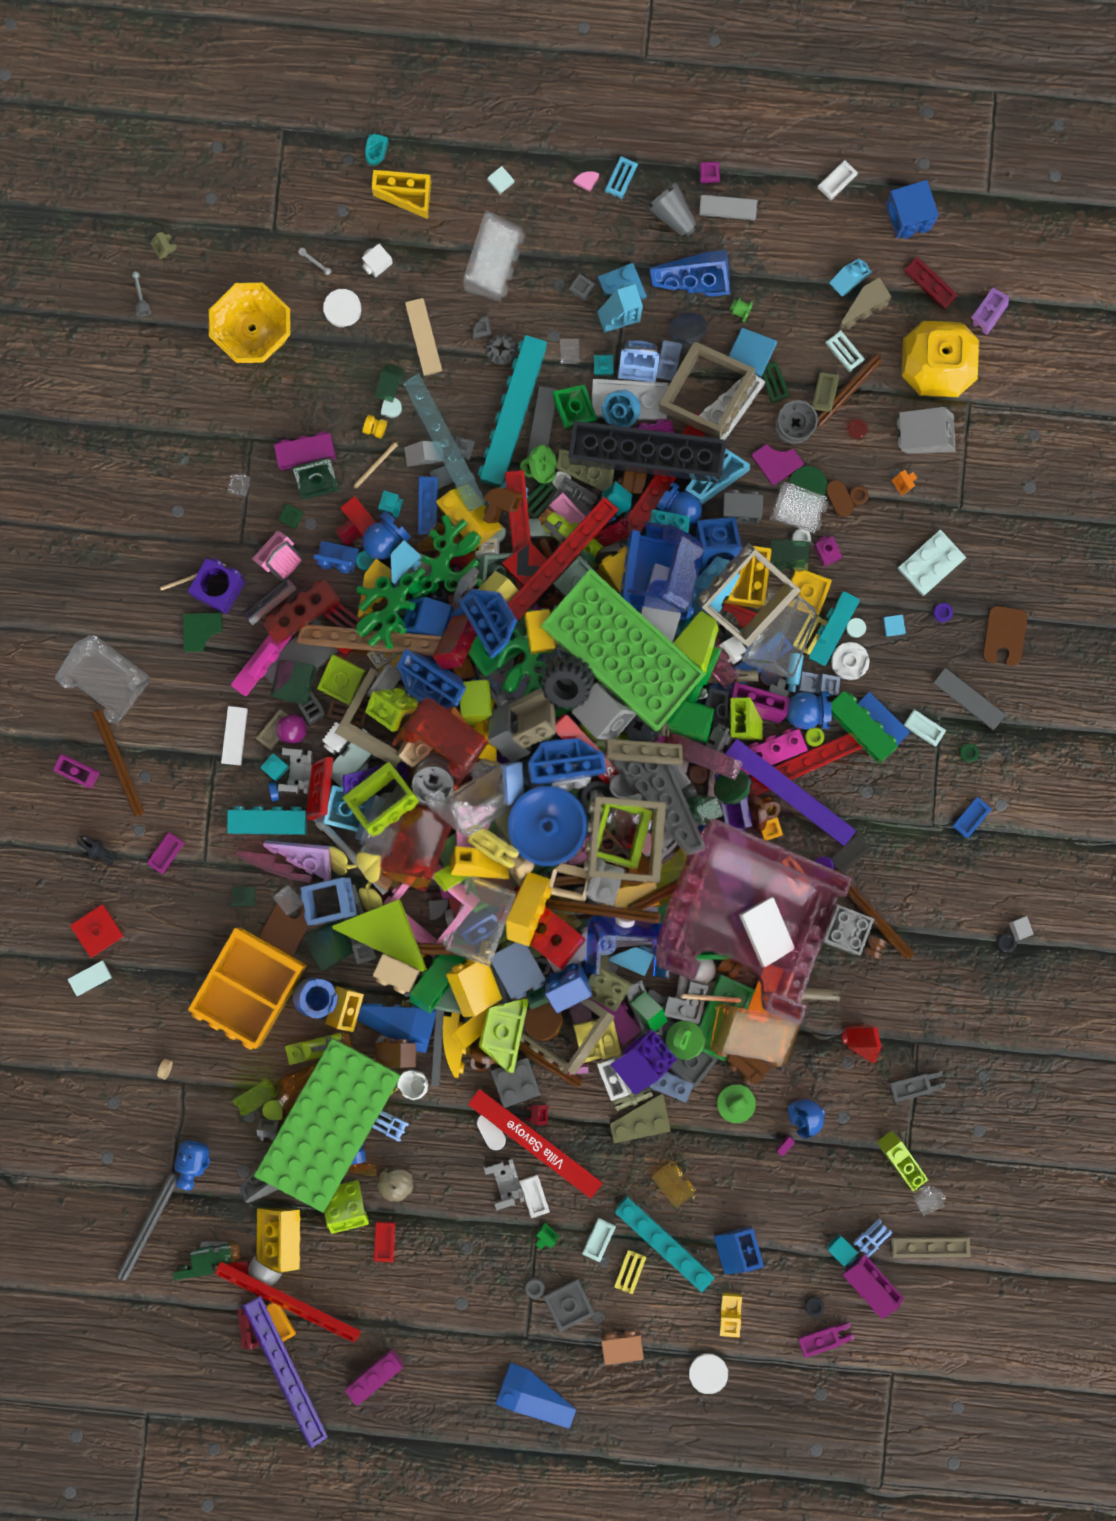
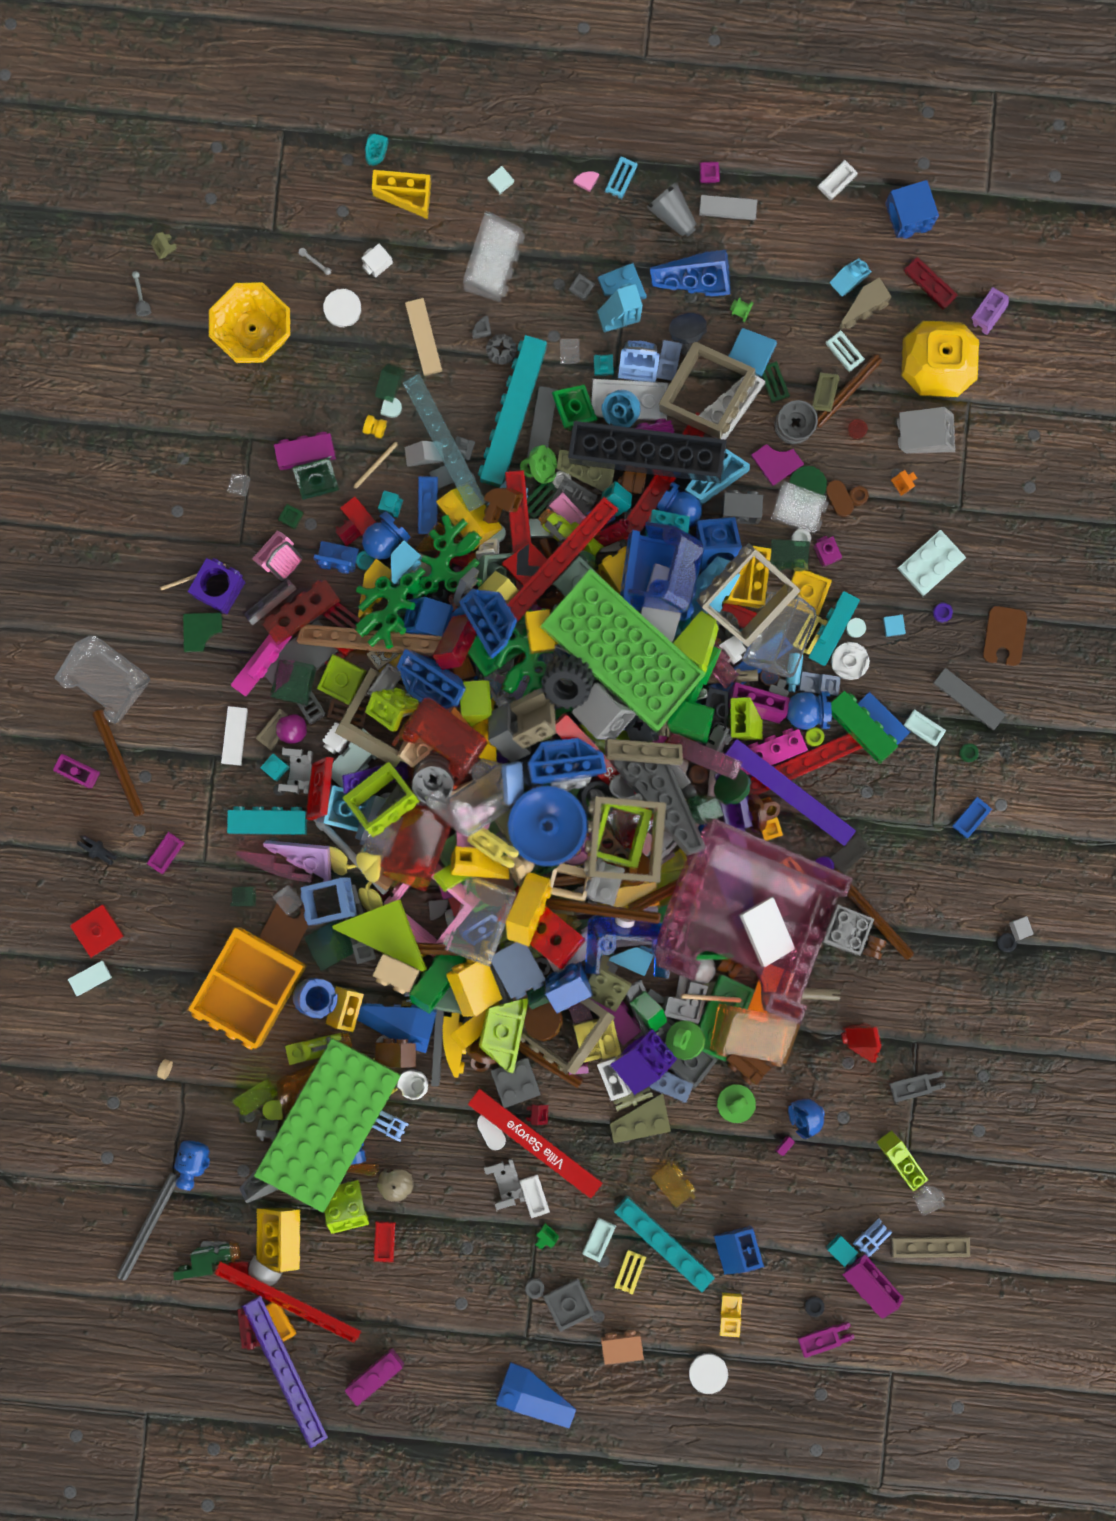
blue tile [268,782,279,802] -> none

